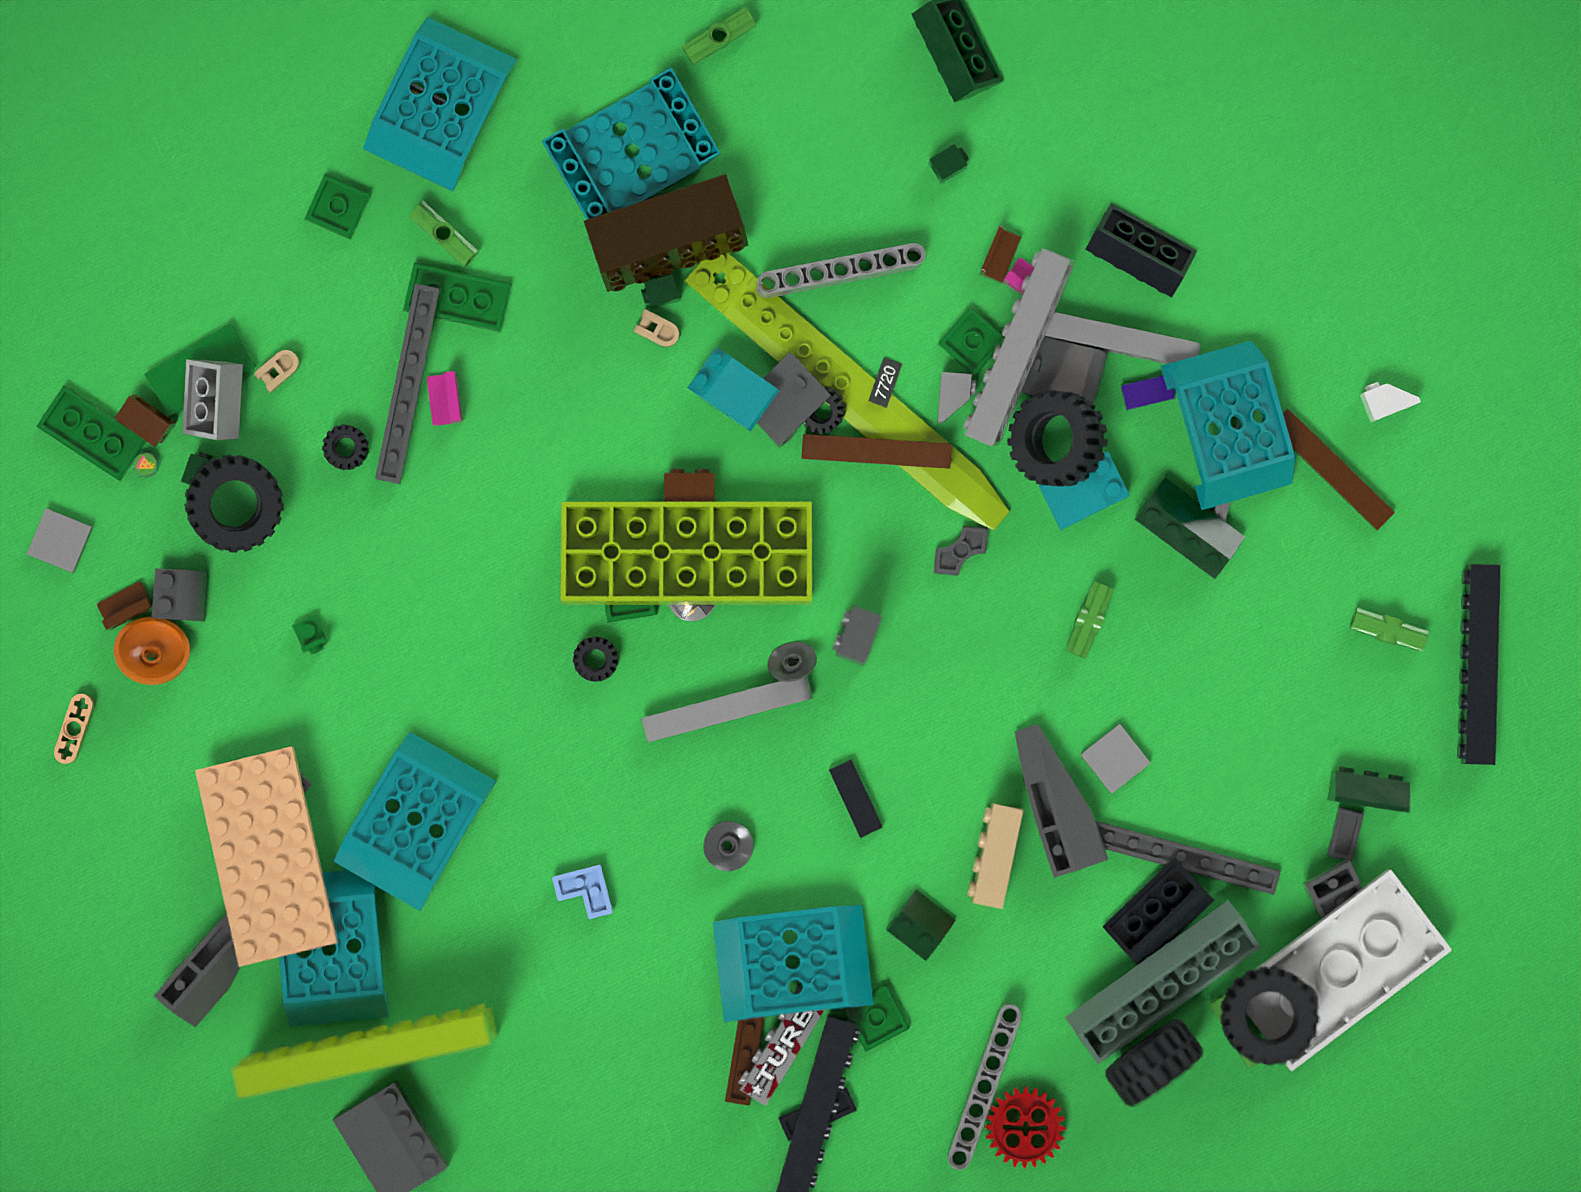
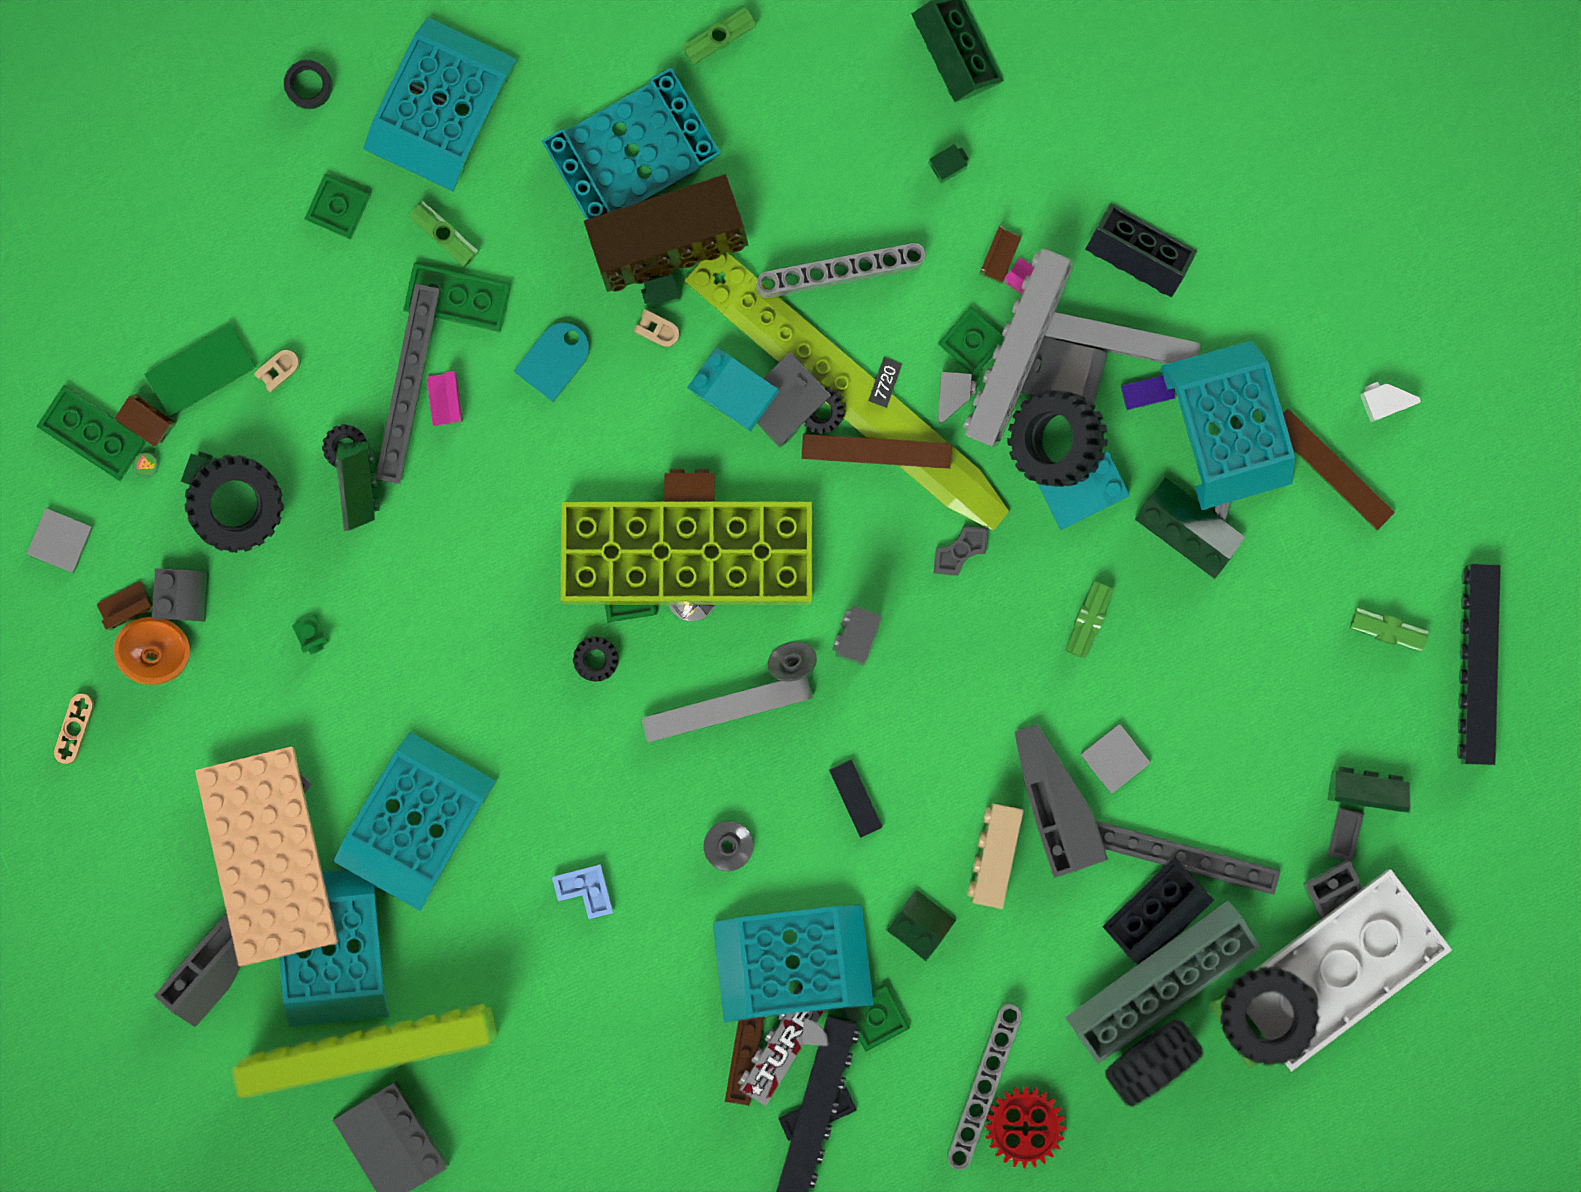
light grey slope [182,359,243,440] -> none
none -> black tyre [284,60,332,109]
none -> dark green slope [336,441,380,531]
none -> teal tile [514,323,589,402]
none -> light grey tile [802,1019,829,1046]

